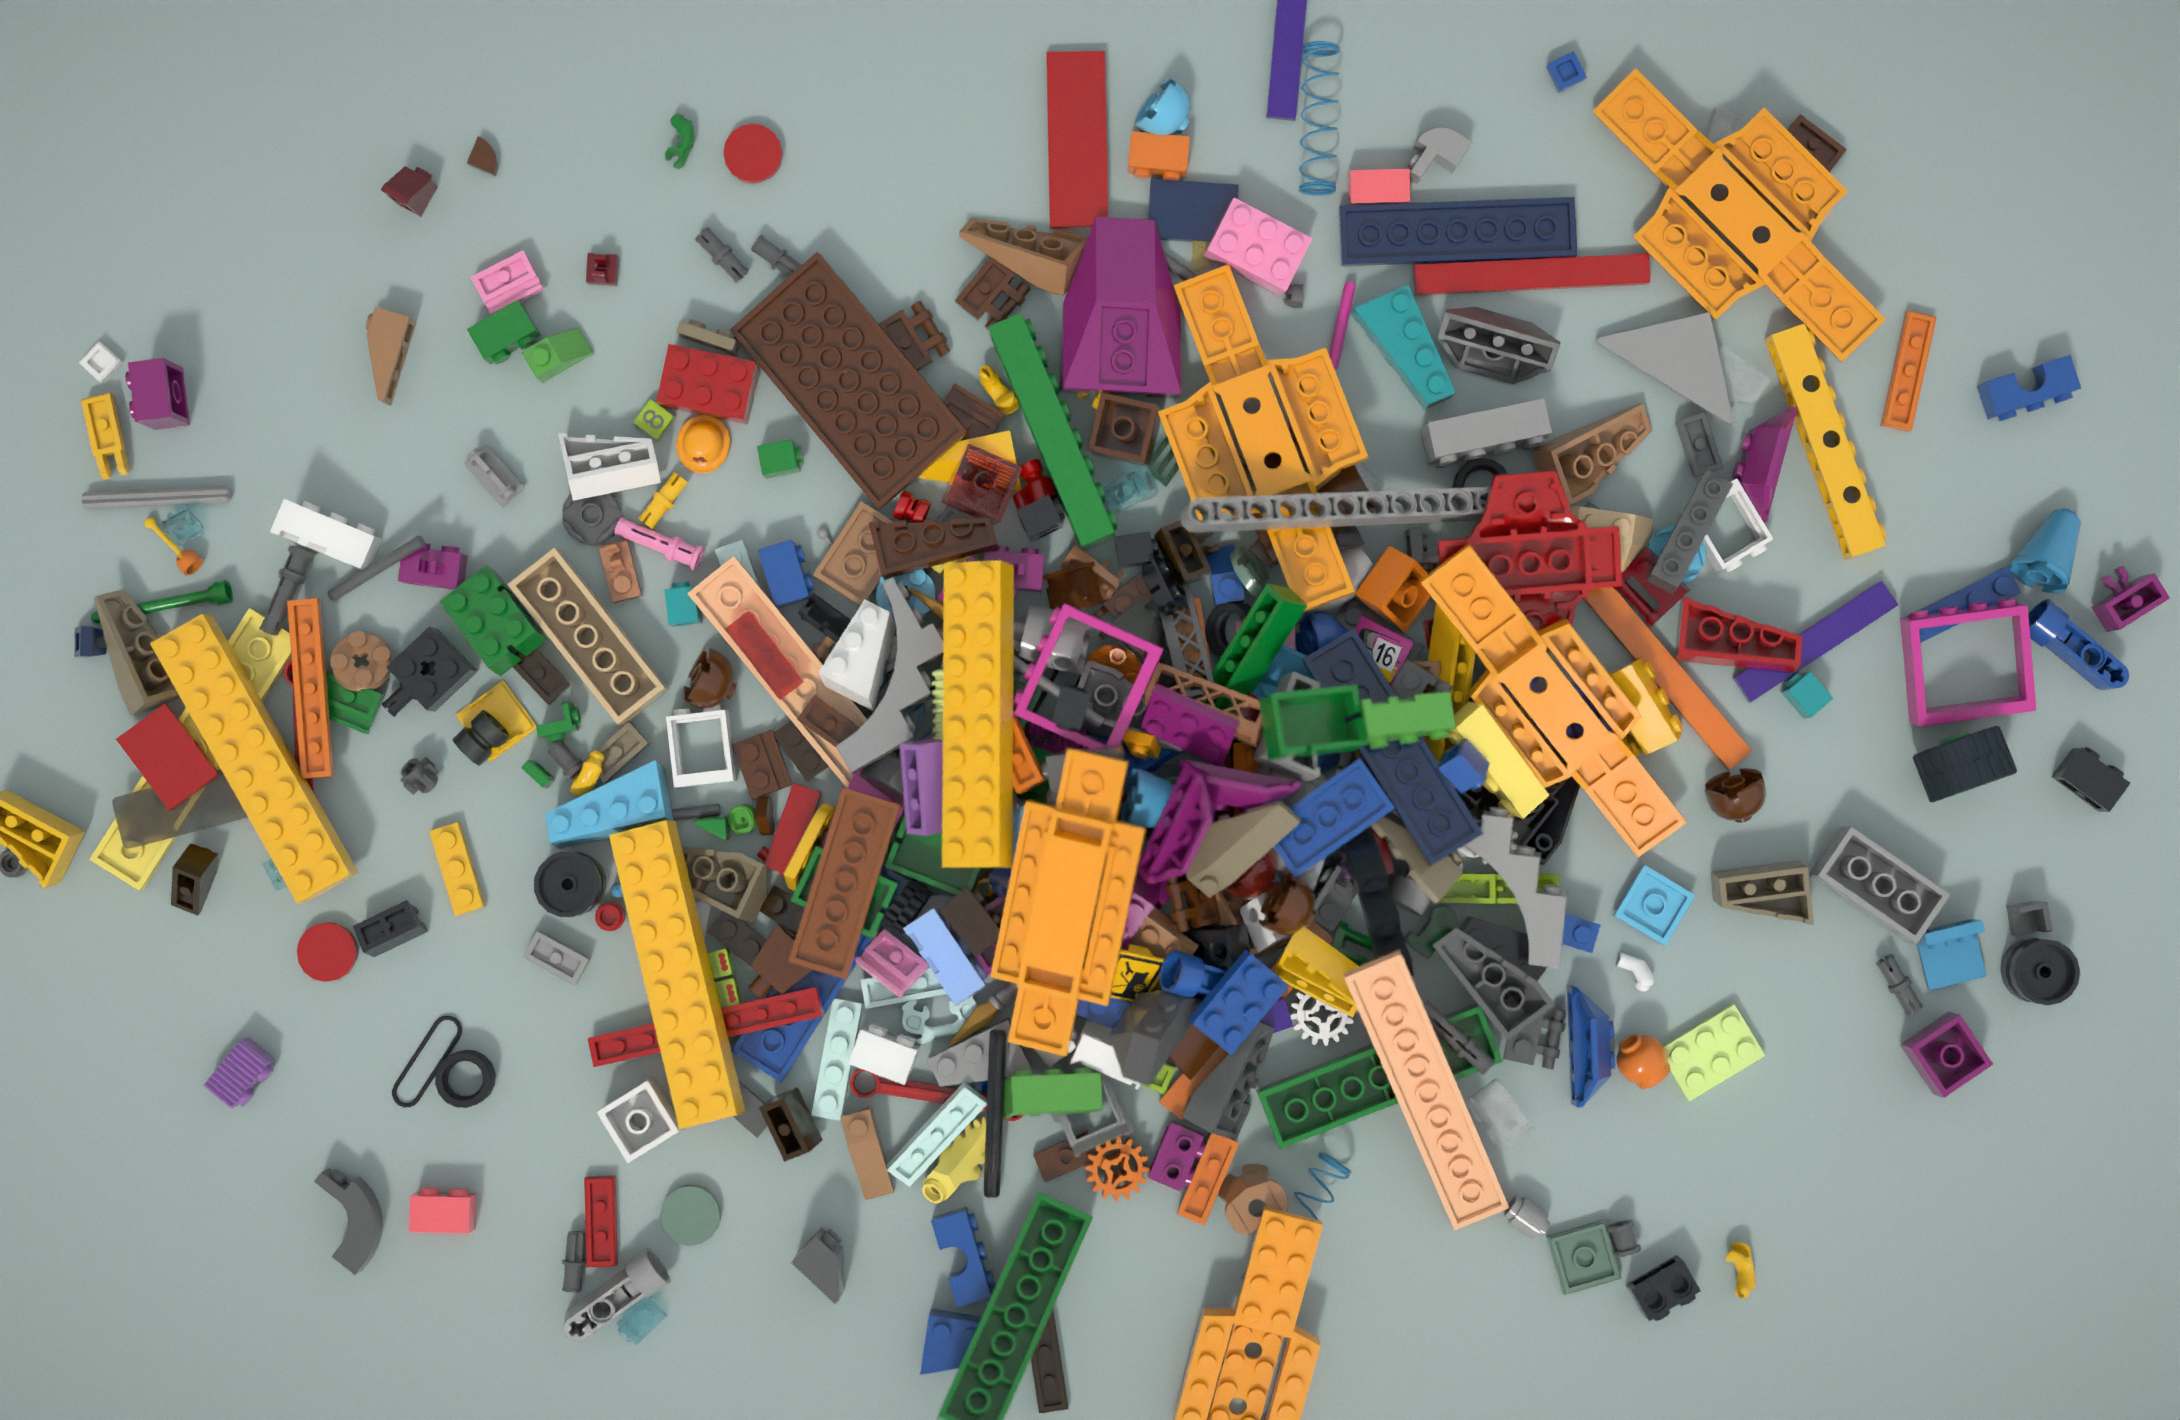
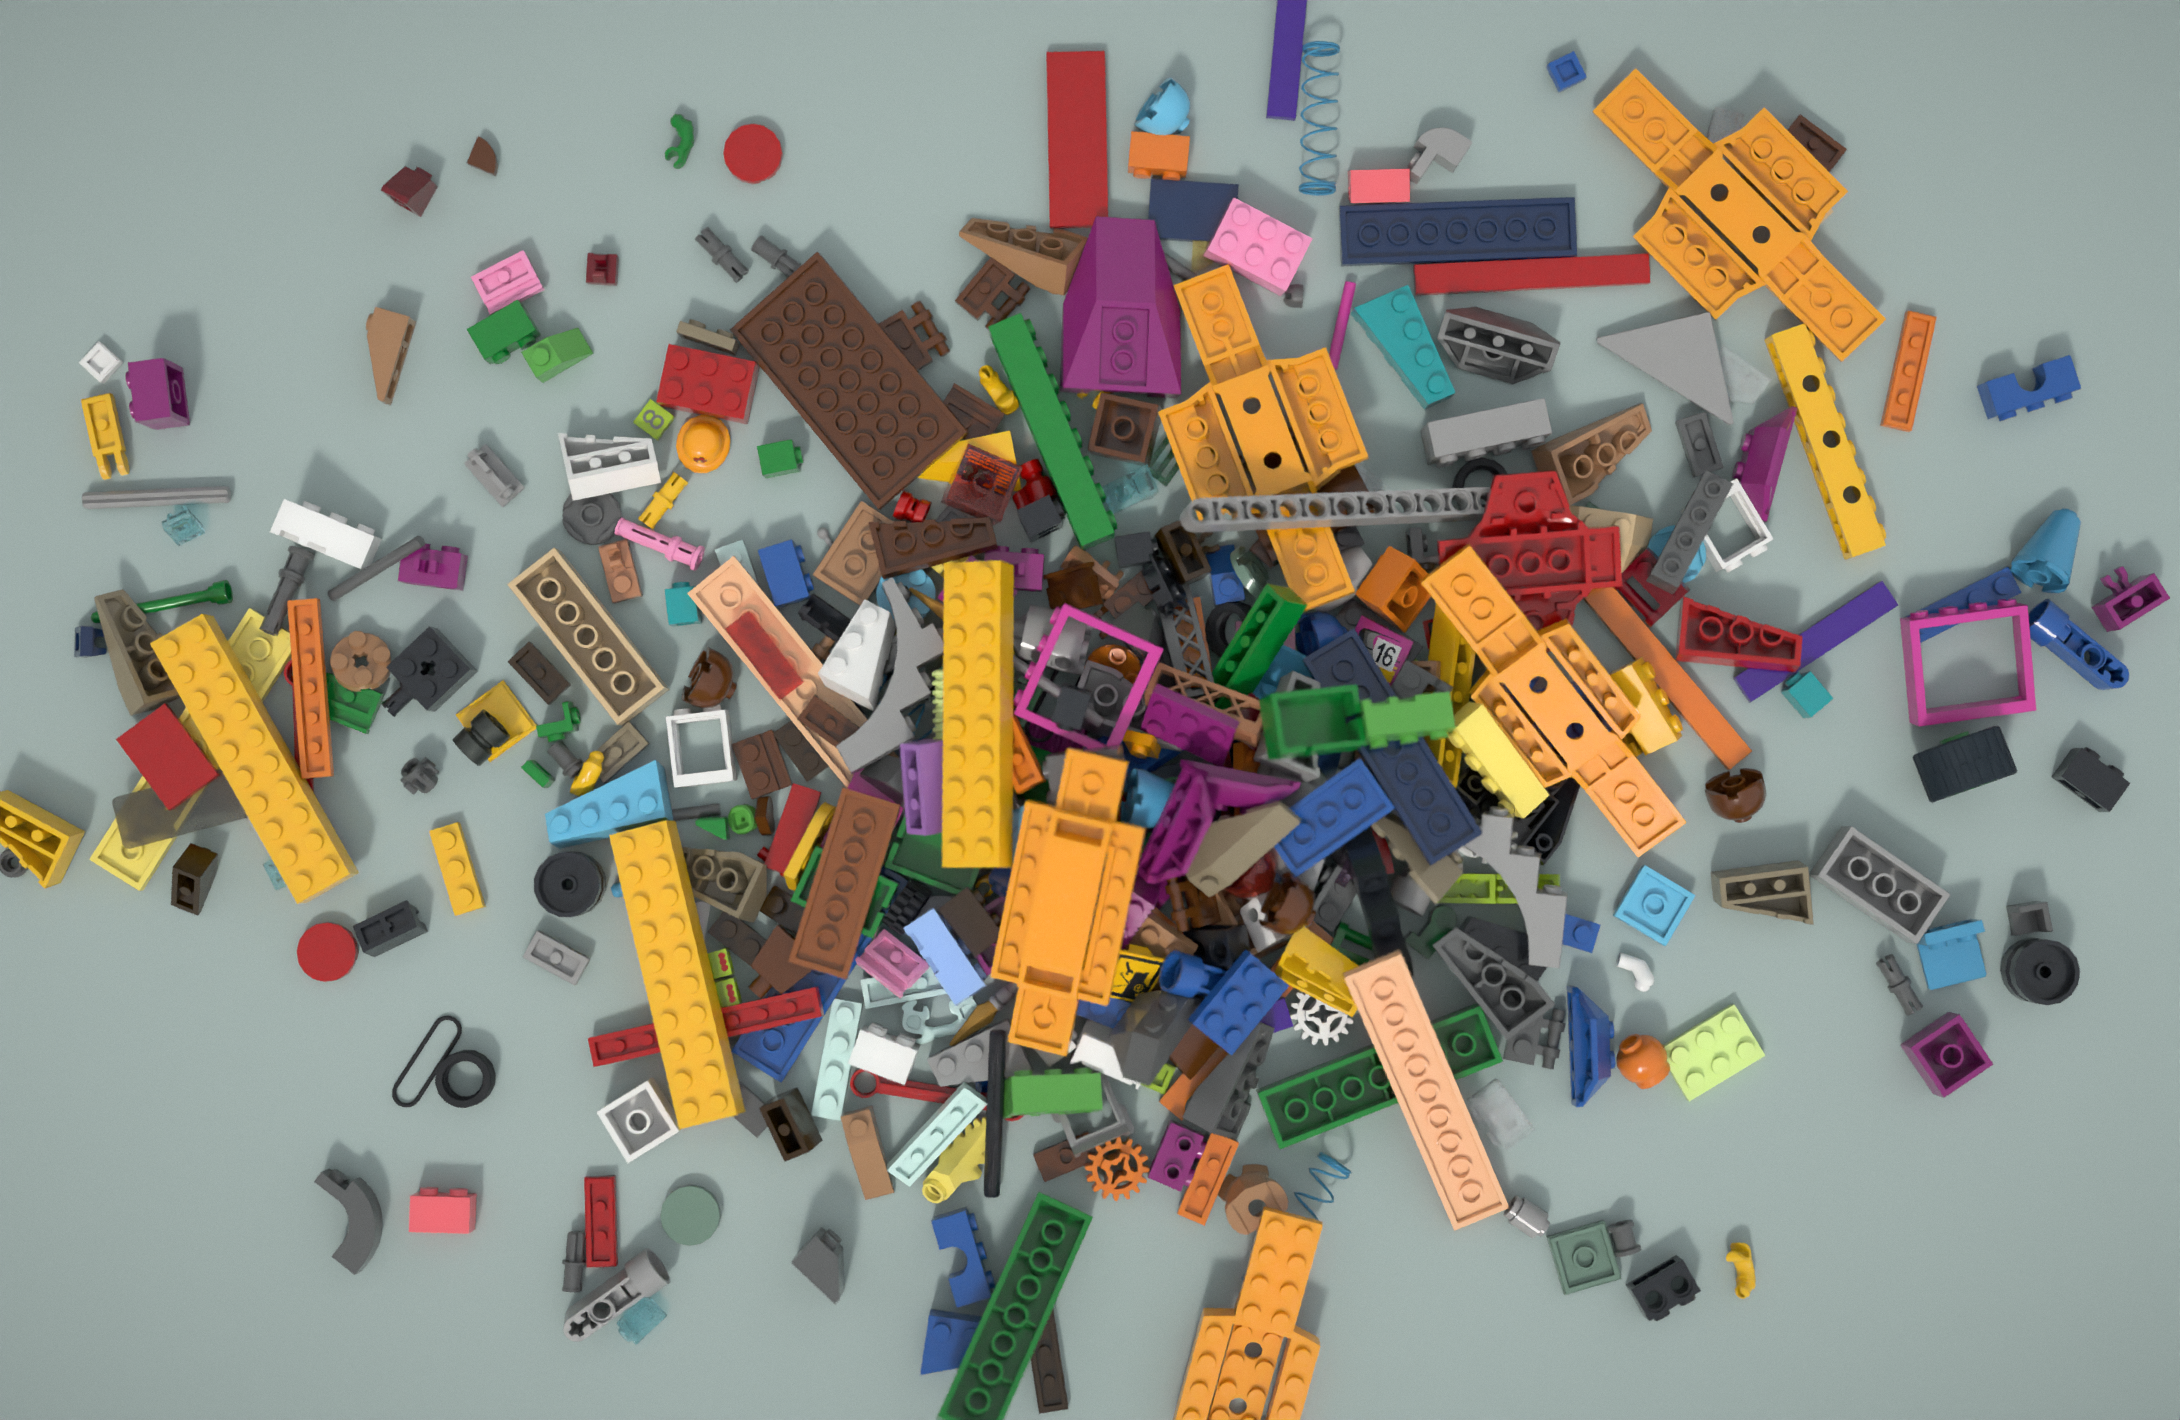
hinge [144,517,204,576] -> none
medium lavender brick [203,1038,275,1109] -> none
green piece [439,565,547,676] -> none
red plate [595,901,625,931] -> none
dark grey pin [1423,1000,1495,1075] -> none
blue brick [1438,738,1490,794] -> none

